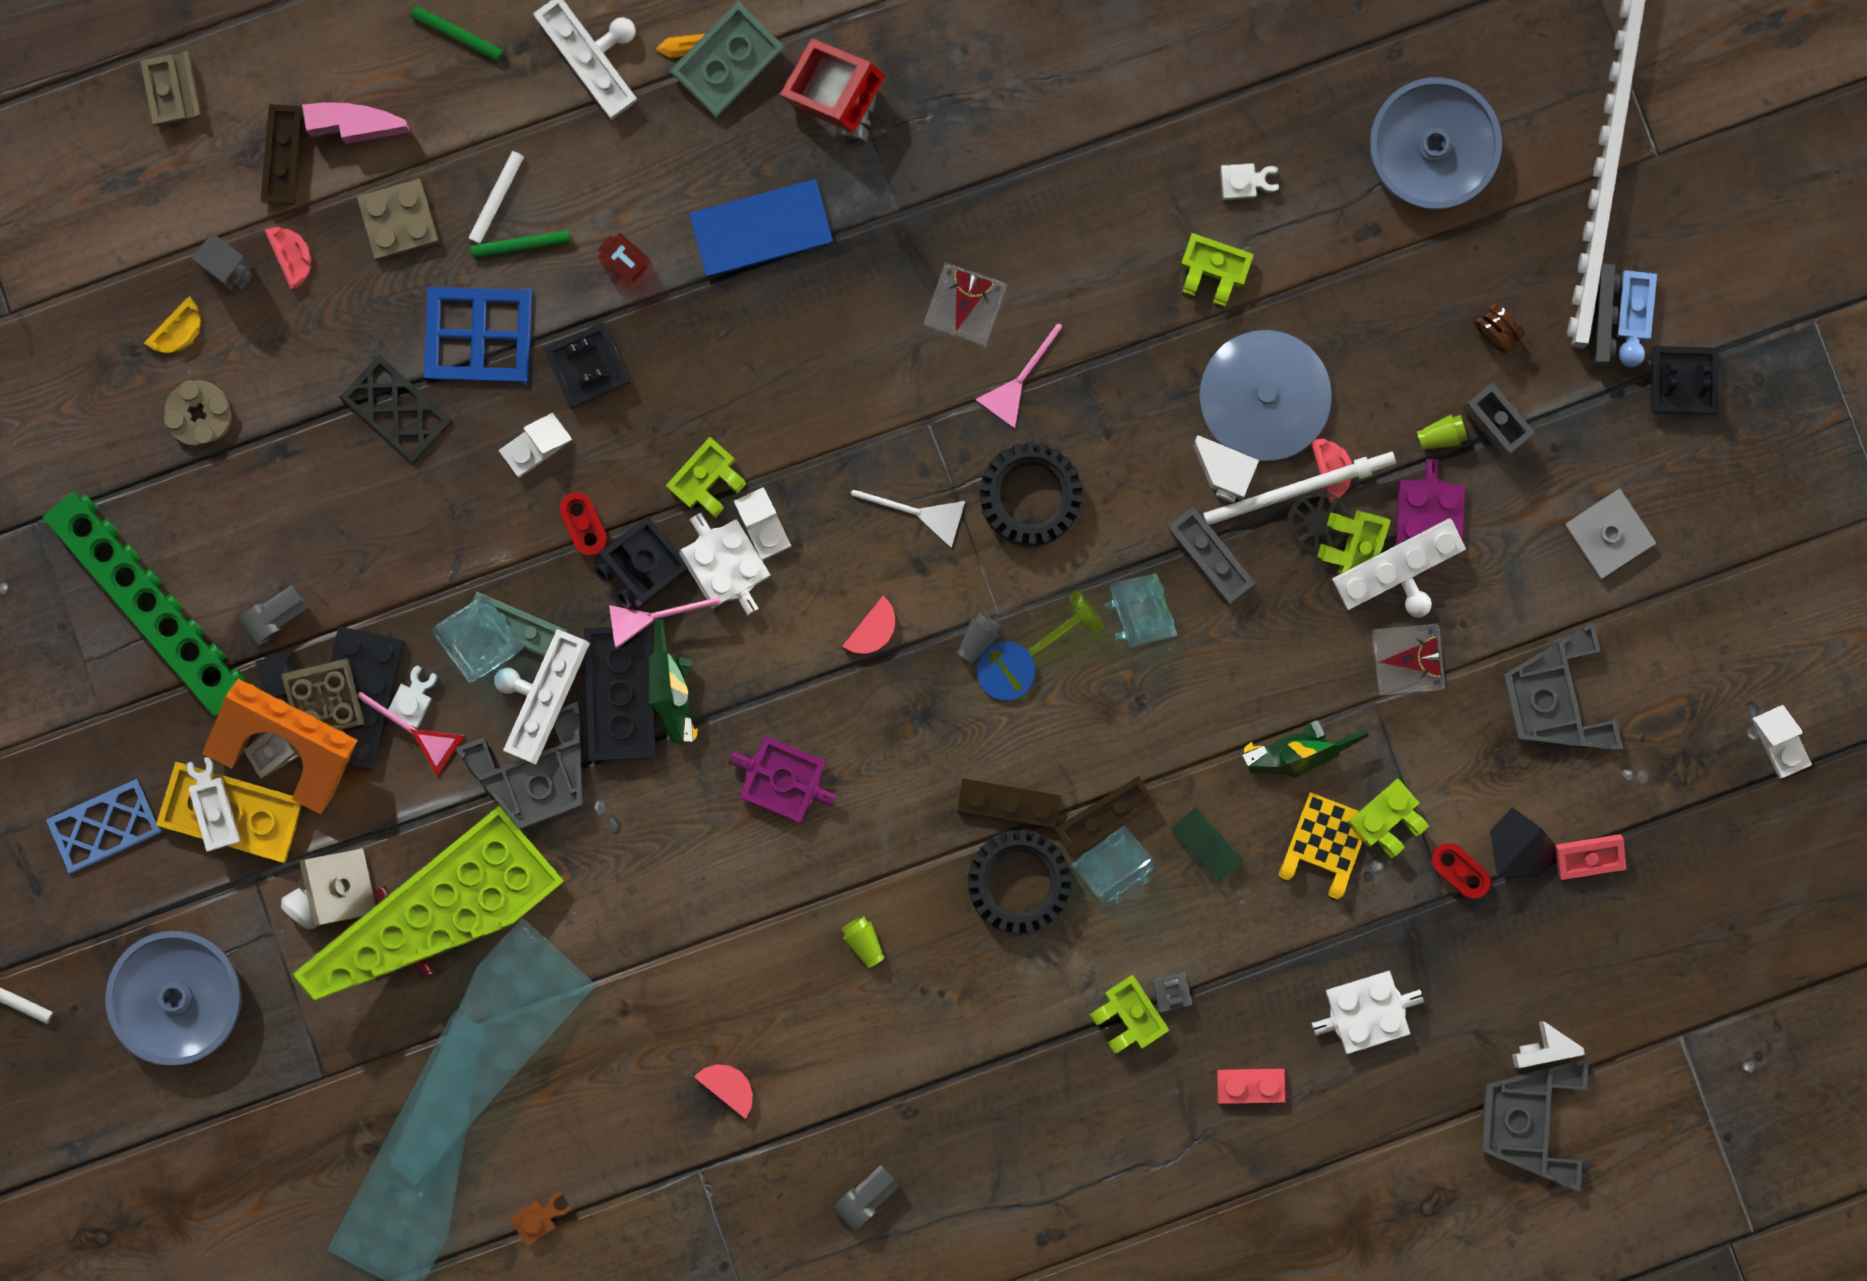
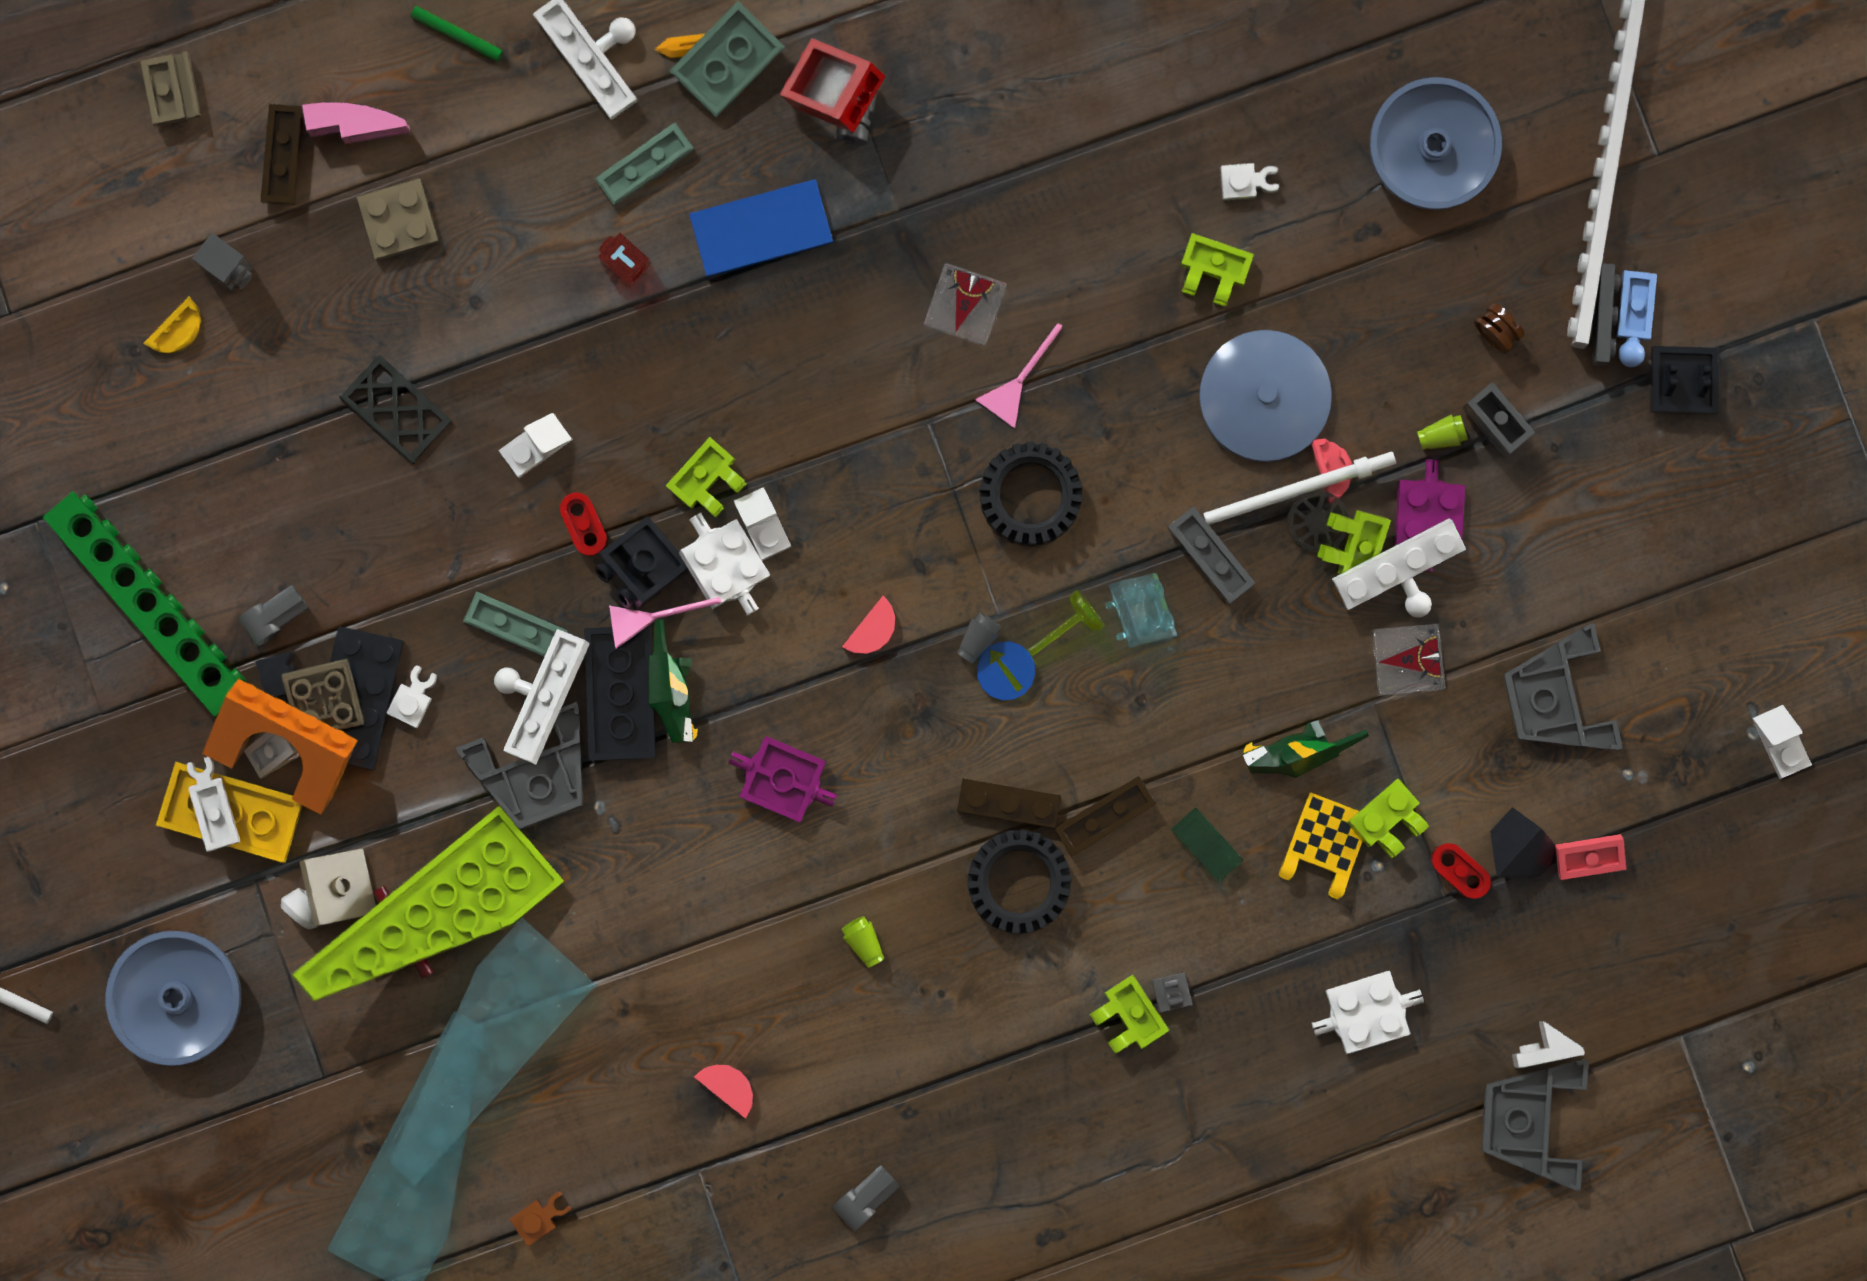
medium blue window [46,779,162,874] -> none
dark tan plate [164,380,232,447] -> none
coral tile [265,227,312,291] -> none
piece [357,692,465,776] -> none
blue window [424,287,533,385] -> none
clear light blue plate [431,594,524,684] -> none
white bar [468,151,524,244] -> none
green bar [471,230,571,258] -> none
black plate [543,322,631,409] -> none
white piece [851,490,965,548] -> none
clear light blue plate [1071,826,1158,906] -> none
white slope [1193,435,1259,503] -> none
coral plate [1217,1069,1285,1104] -> none
light grey plate [1563,488,1656,580] -> none
none -> sand green tile [595,123,695,207]

